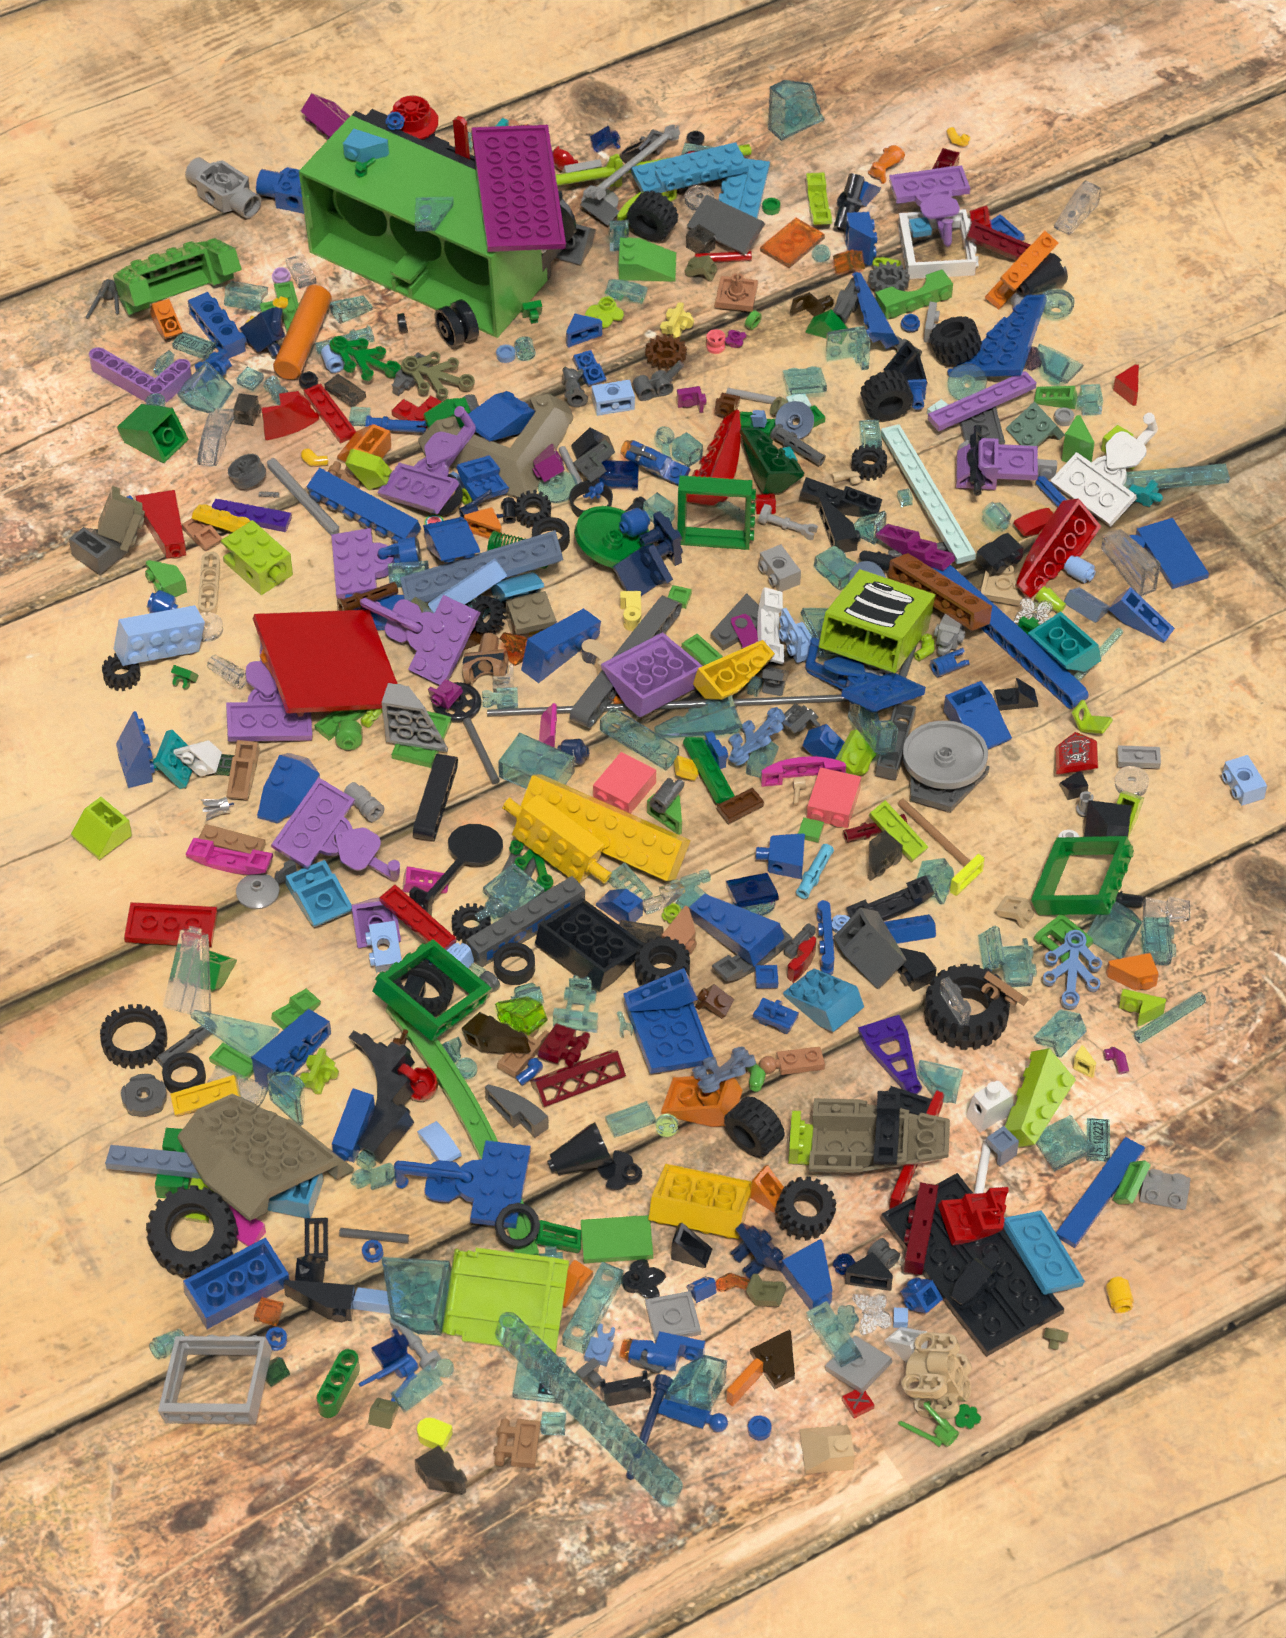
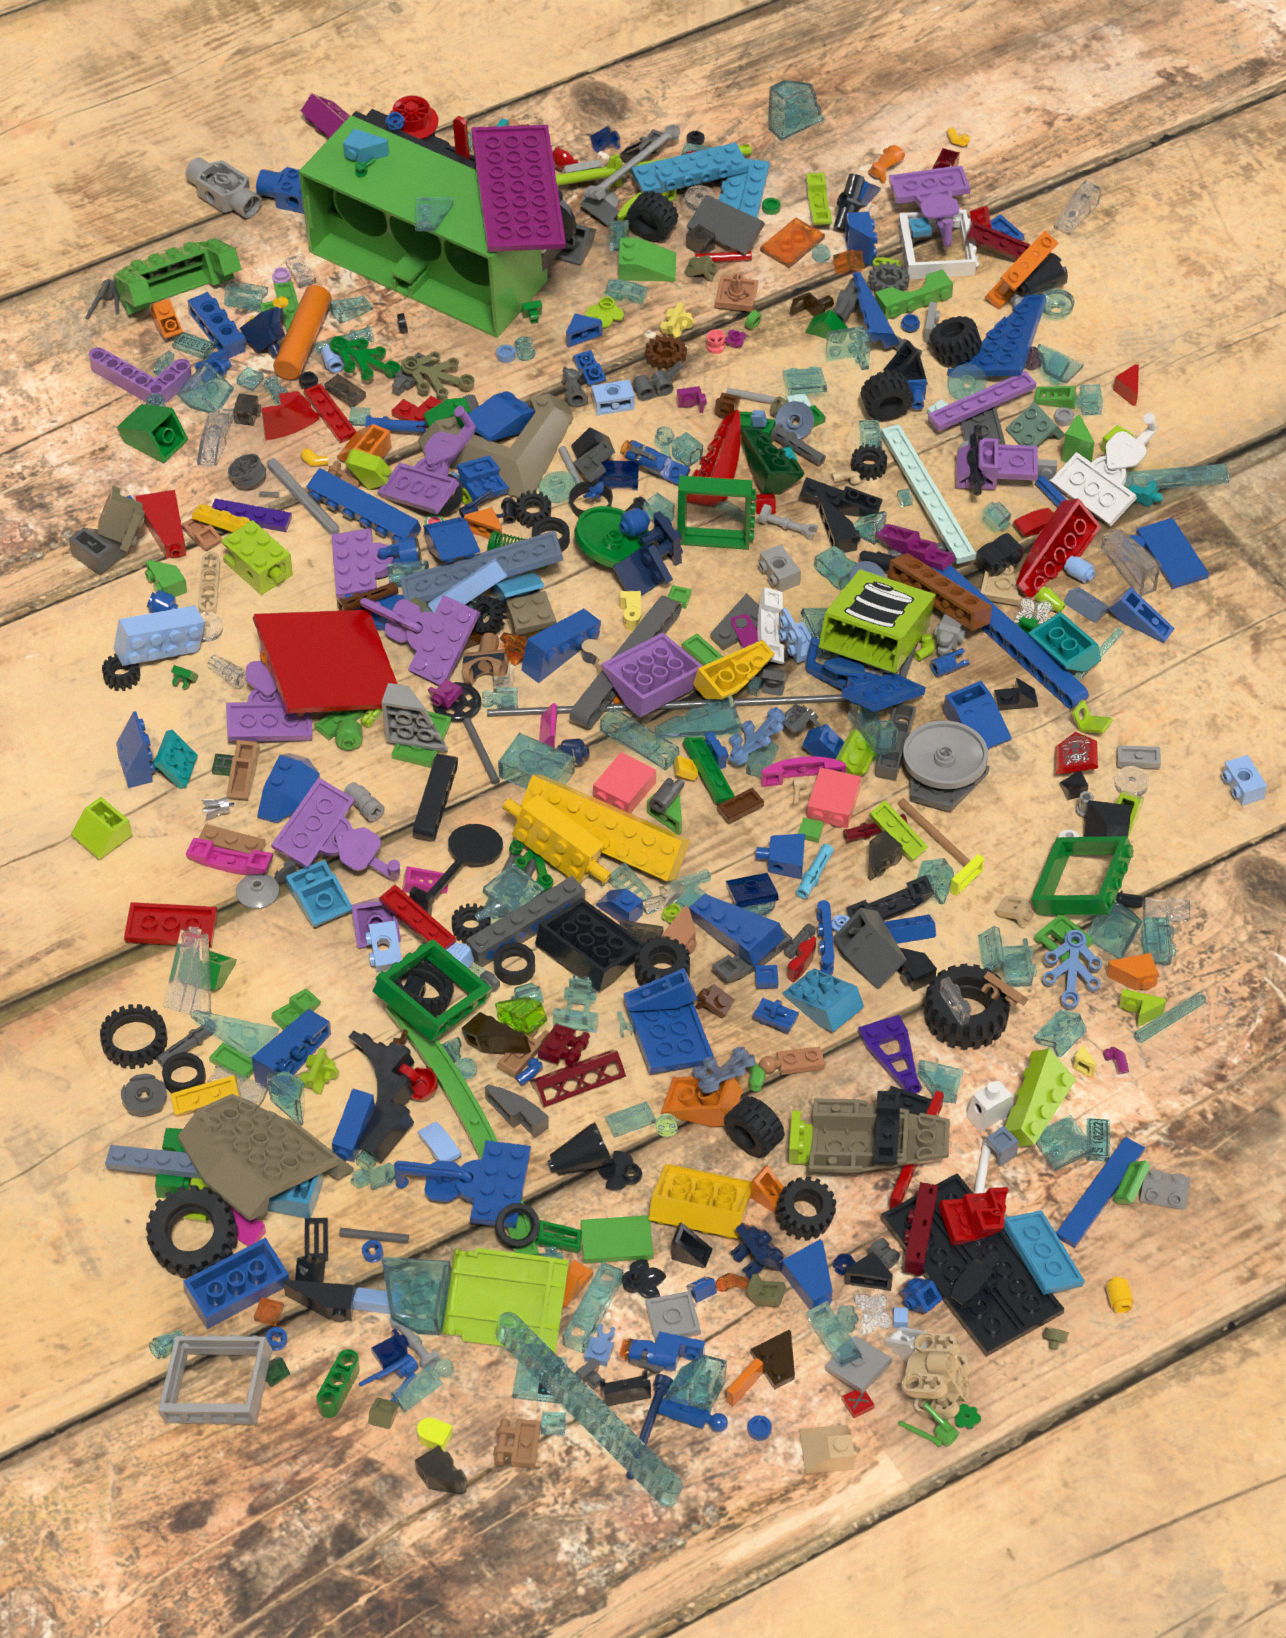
white slope [174,740,222,777] -> none
black wheel [434,299,479,348] -> none
magenta slope [532,443,565,482] -> none

